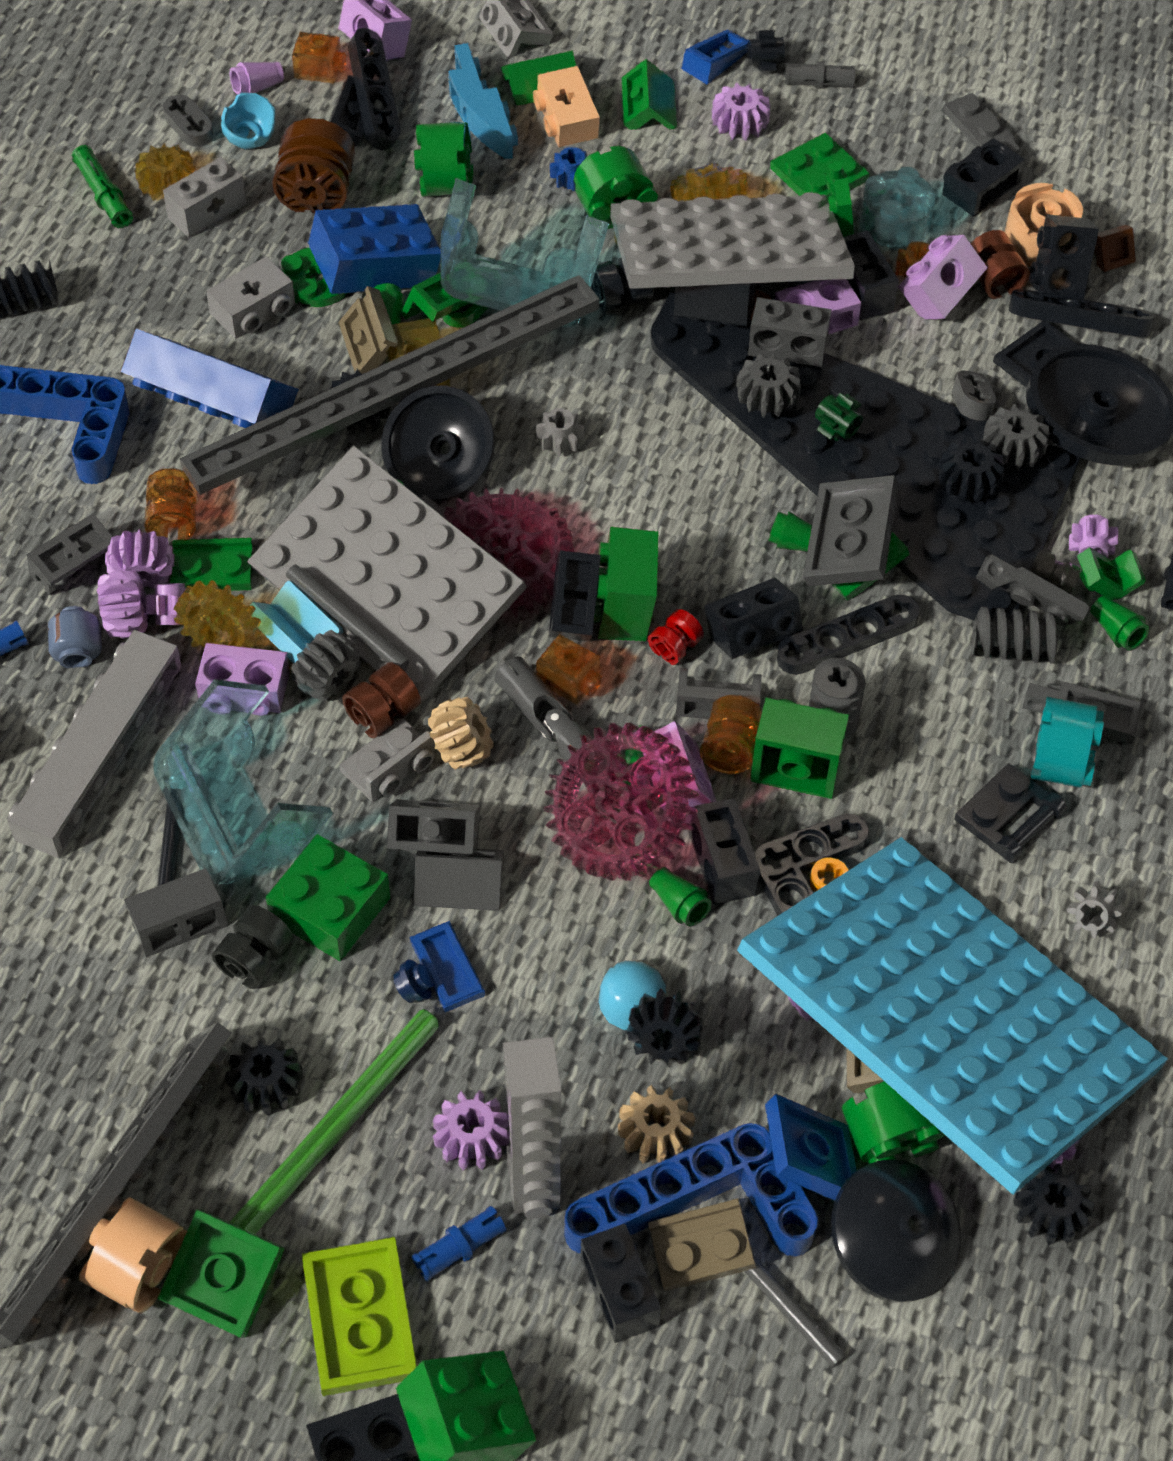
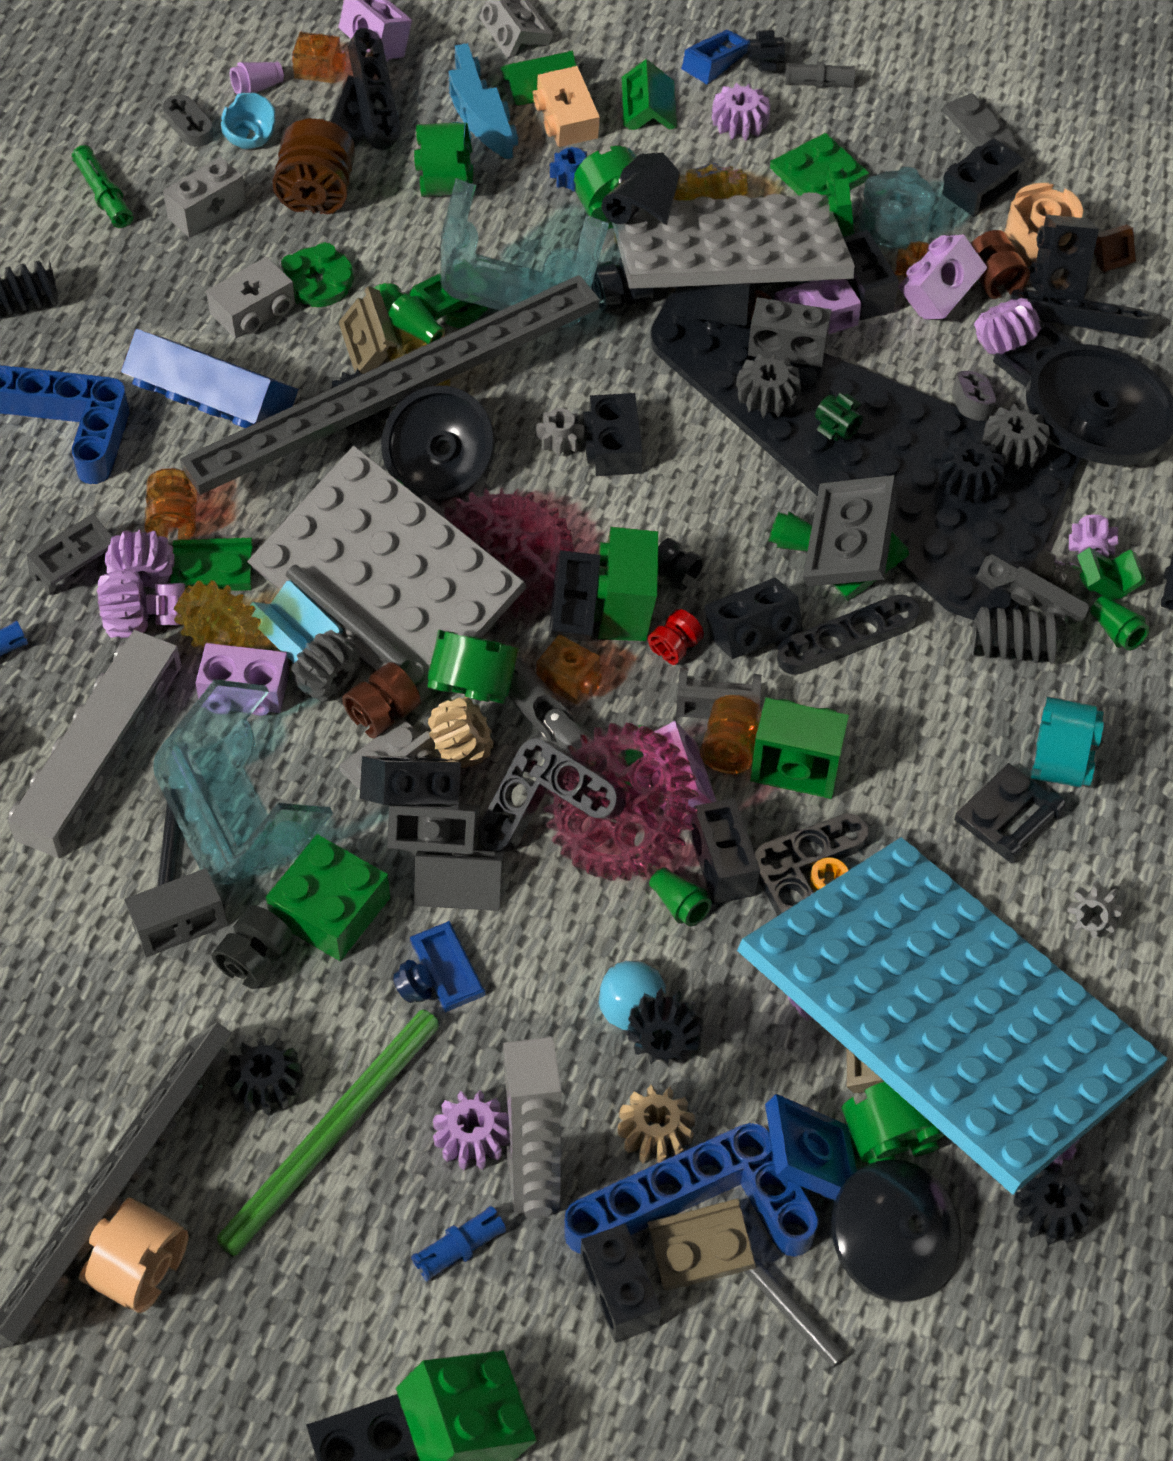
sand blue head [47,606,102,668] -> none
clear yellow gear [135,142,196,201] -> none
green plate [158,1209,285,1338] -> none
lime plate [302,1237,417,1397] -> none
blue brick [308,204,442,294] -> none
dark grey piece [809,658,866,740] -> none
dark grey hinge [1023,681,1142,745] -> none
none -> black brick [359,756,461,805]
none -> green cone [389,293,445,344]
none -> green brick [427,629,519,704]
none -> black beam [478,738,626,852]
none -> black brick [582,393,643,476]
none -> black panel [601,152,680,225]
none -> black wheel [657,538,704,591]
none -> lavender gear [974,298,1041,354]

